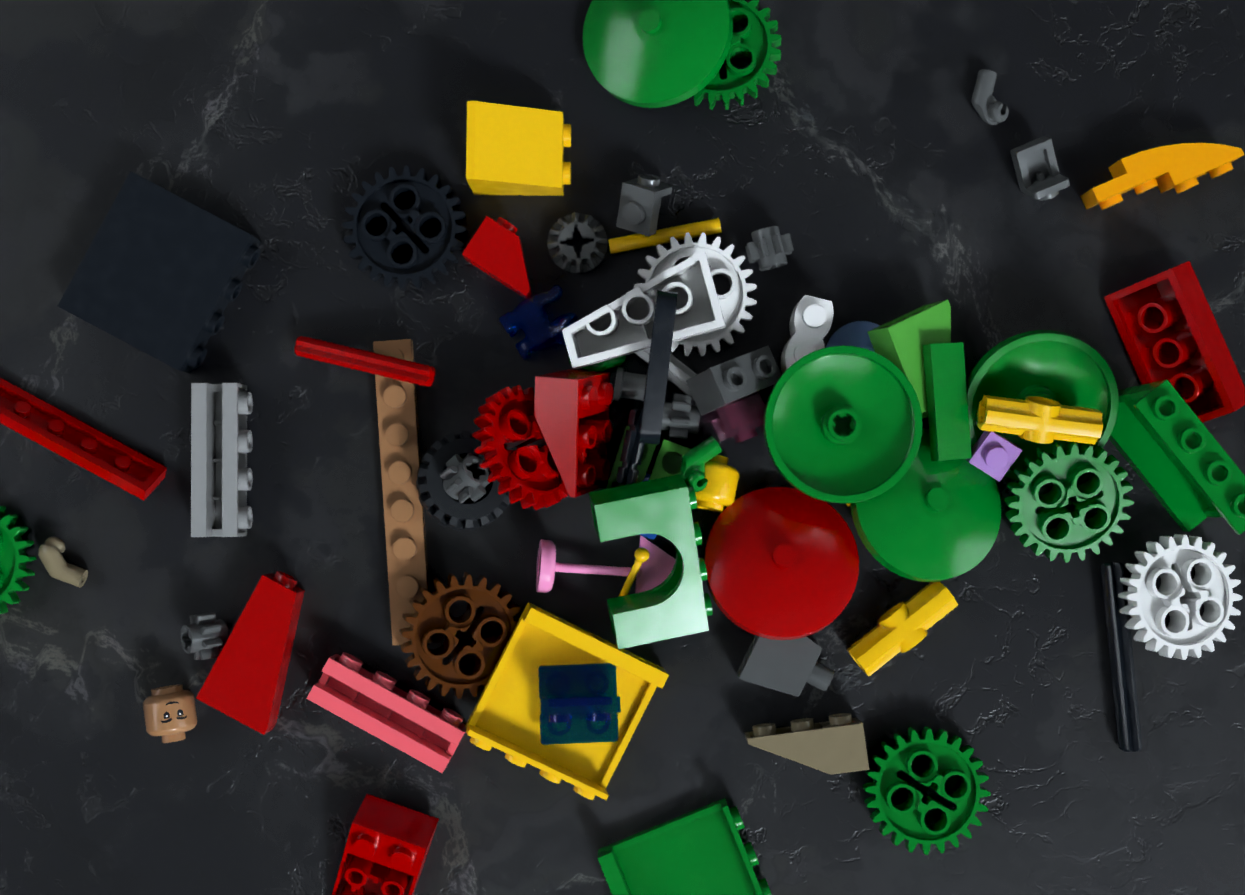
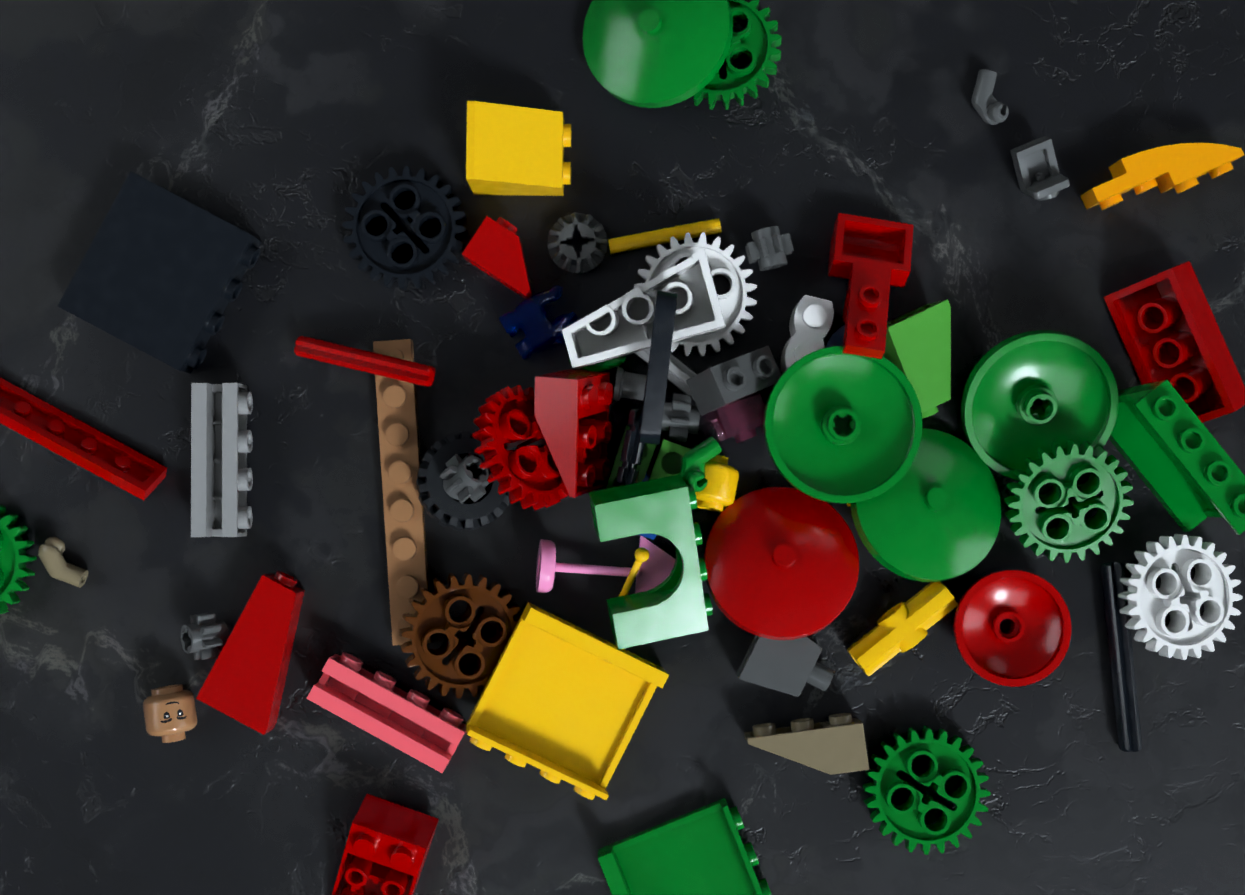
clear blue bracket [538,663,621,745] -> none
dark grey bracket [616,174,673,237] -> none
green tile [923,342,972,461] -> none
medium lavender plate [966,431,1022,482] -> none
yellow piece [977,395,1103,445] -> none
none -> red plate [828,213,914,359]
none -> red dish [954,570,1072,687]

